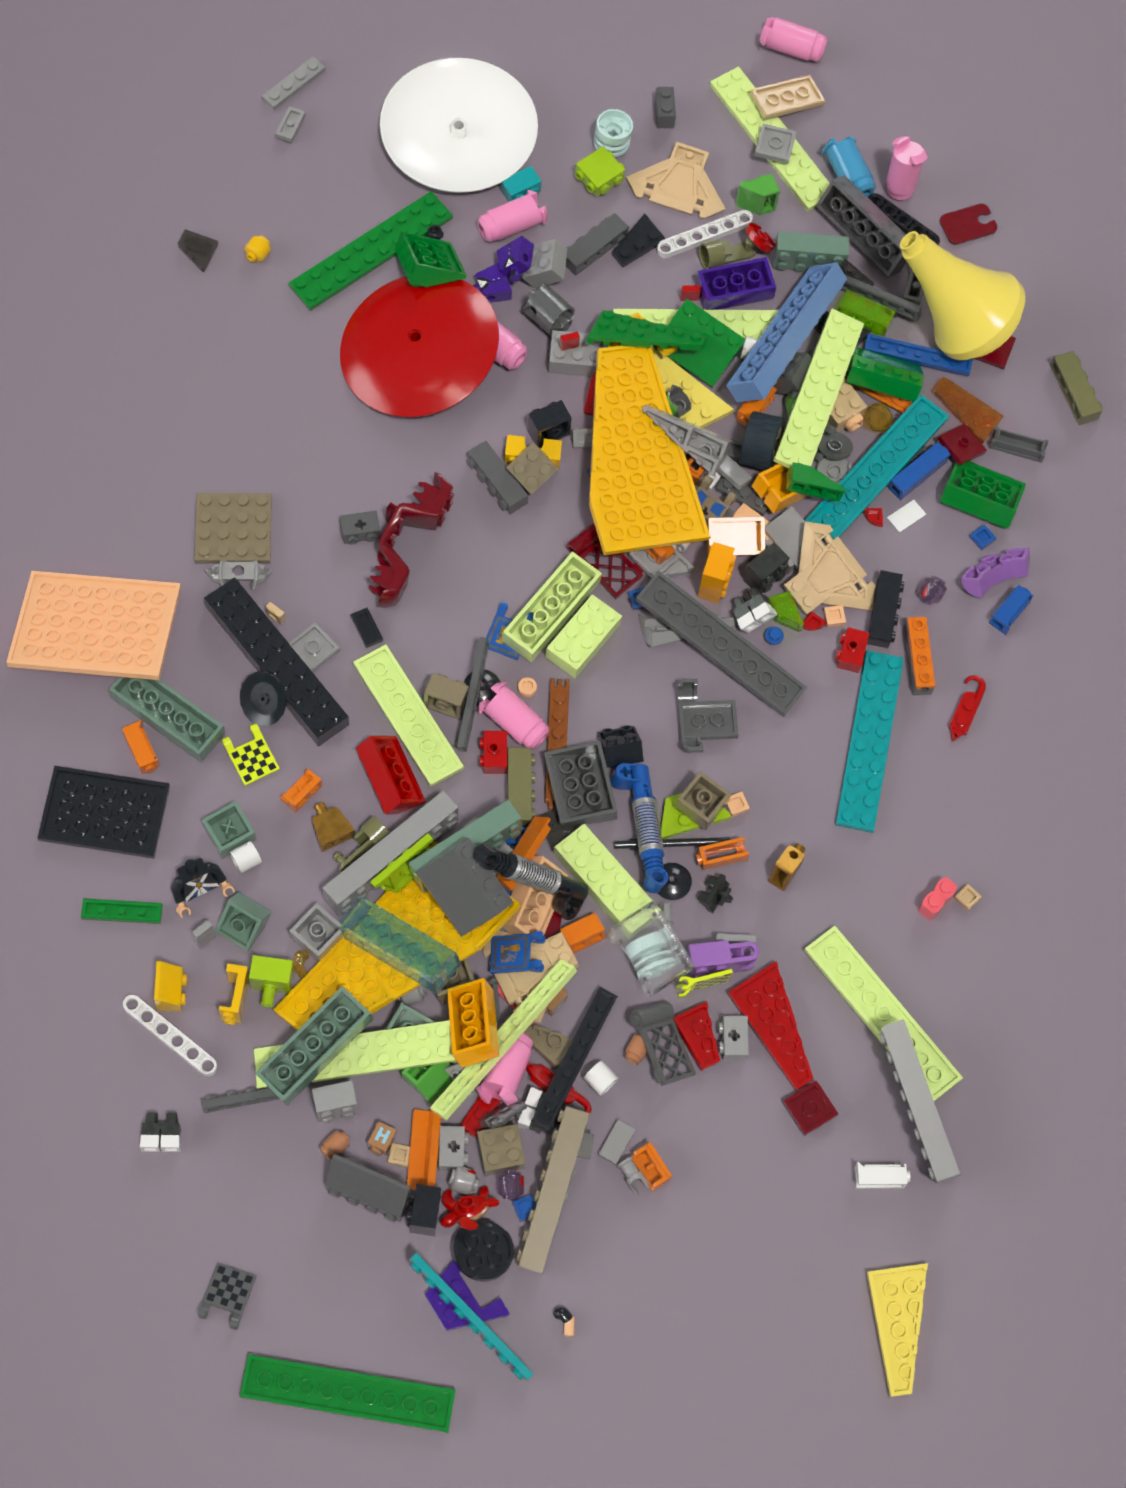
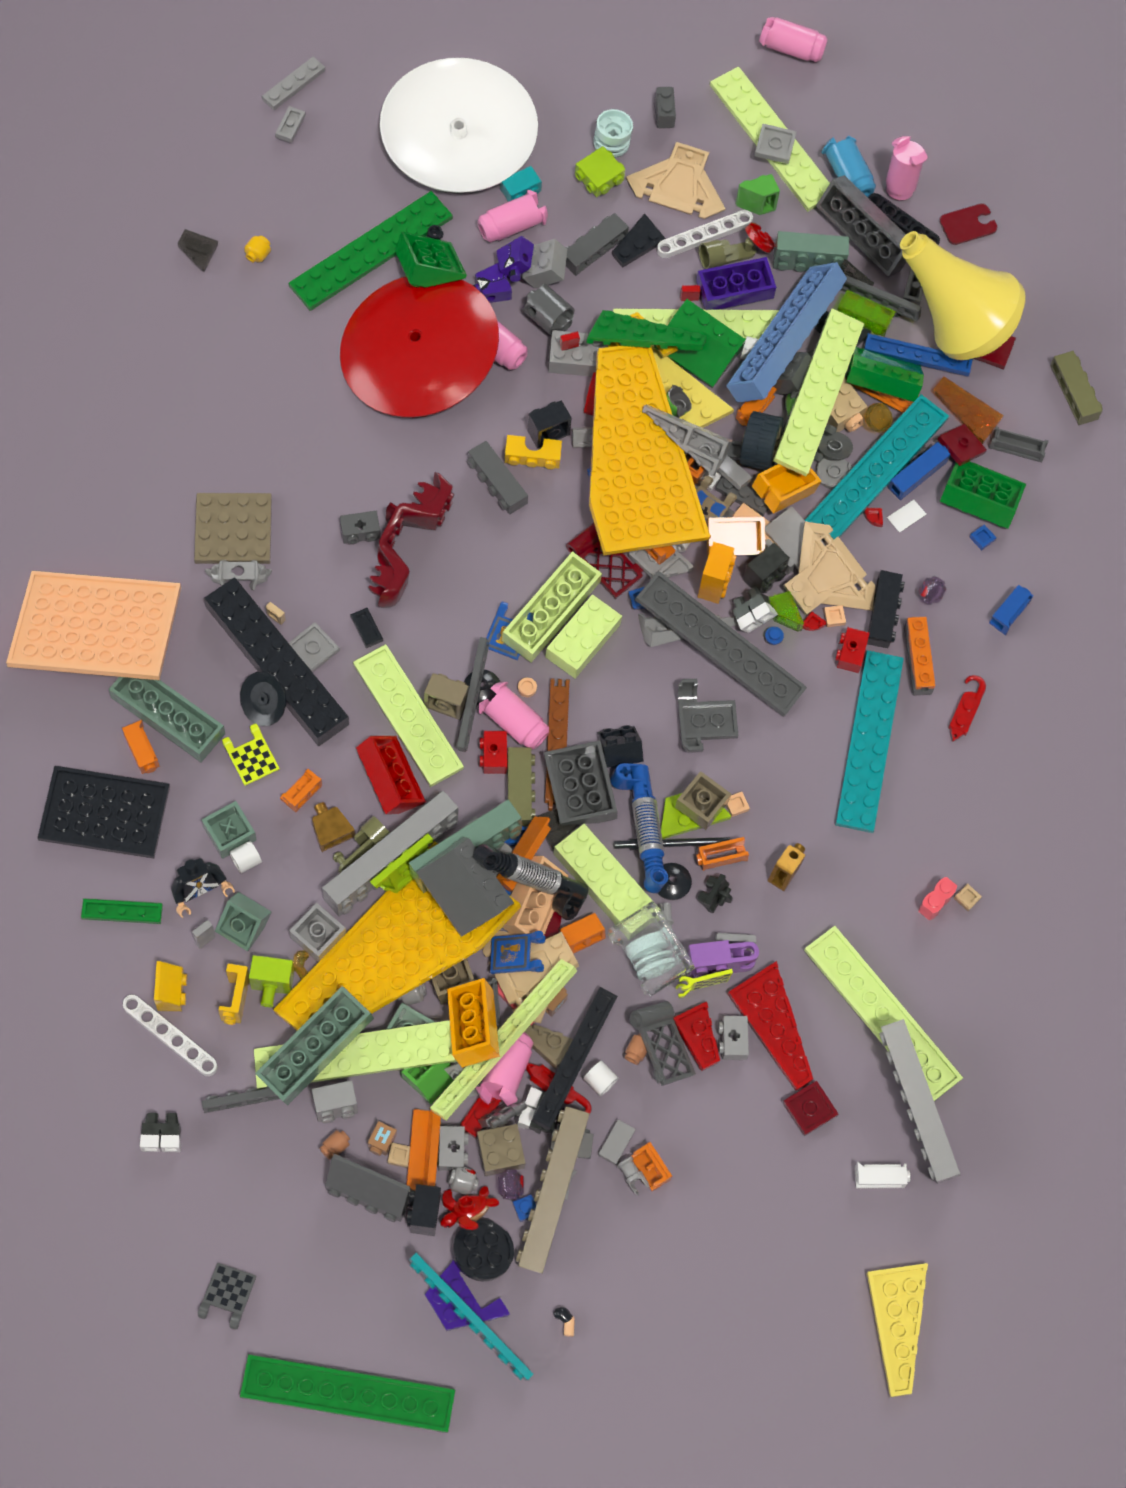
clear light blue brick [339,898,461,995] -> none
dark tan brick [506,441,559,495] -> none
tan tile [749,75,825,120] -> none
green slope [786,462,845,502] -> none
medium lavender brick [961,548,1030,598] -> none

